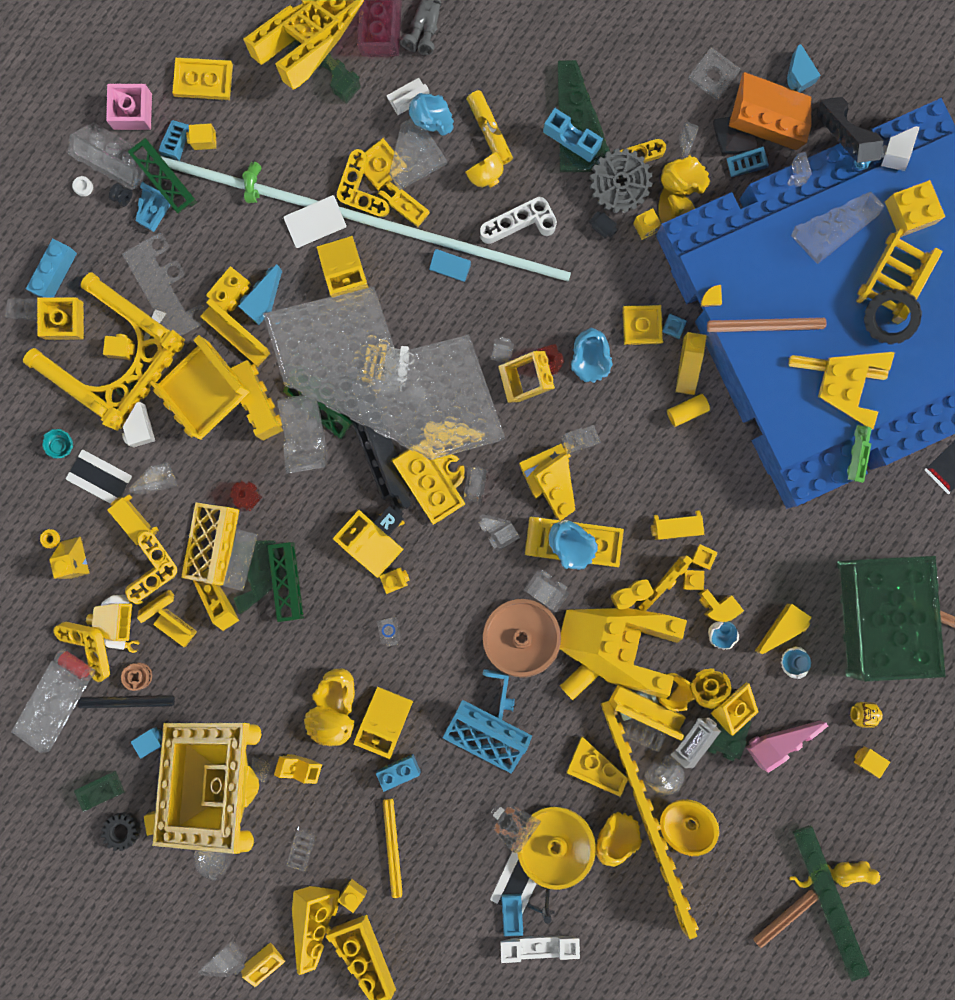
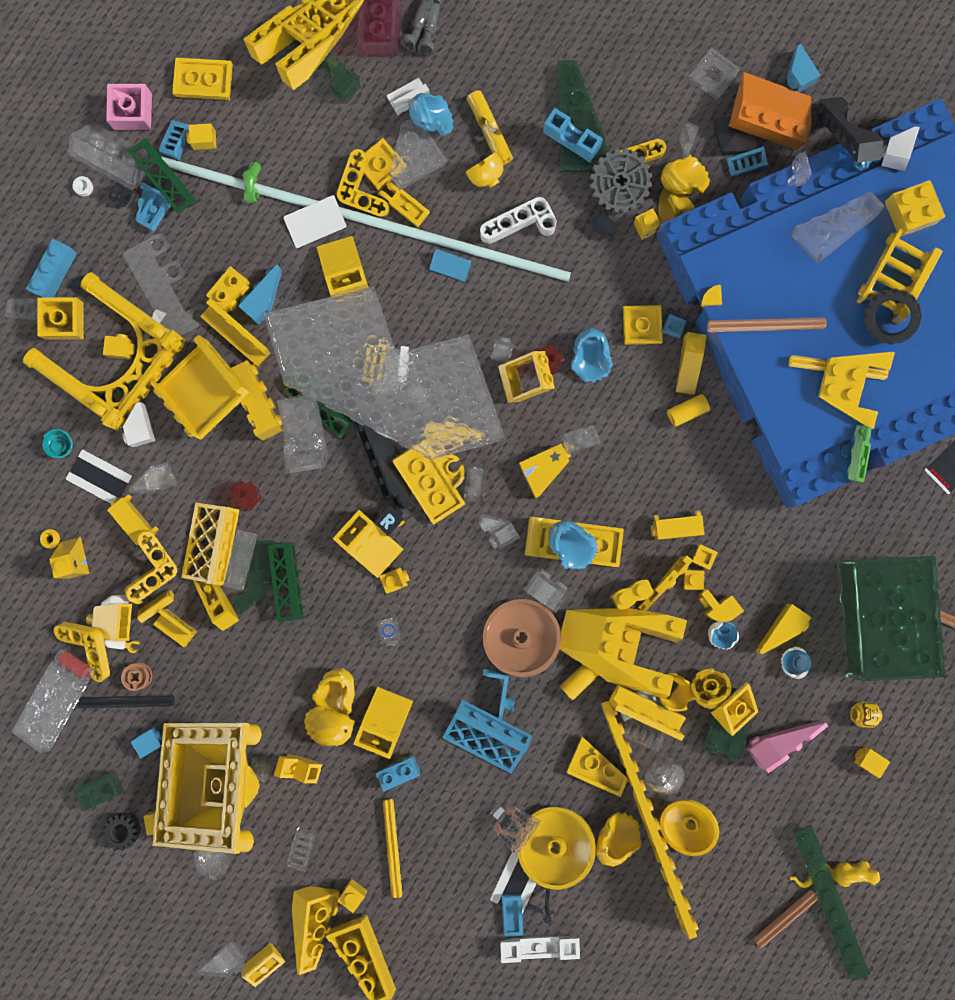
yellow wing [533,452,575,521] -> none
light grey window [671,718,721,768] -> none

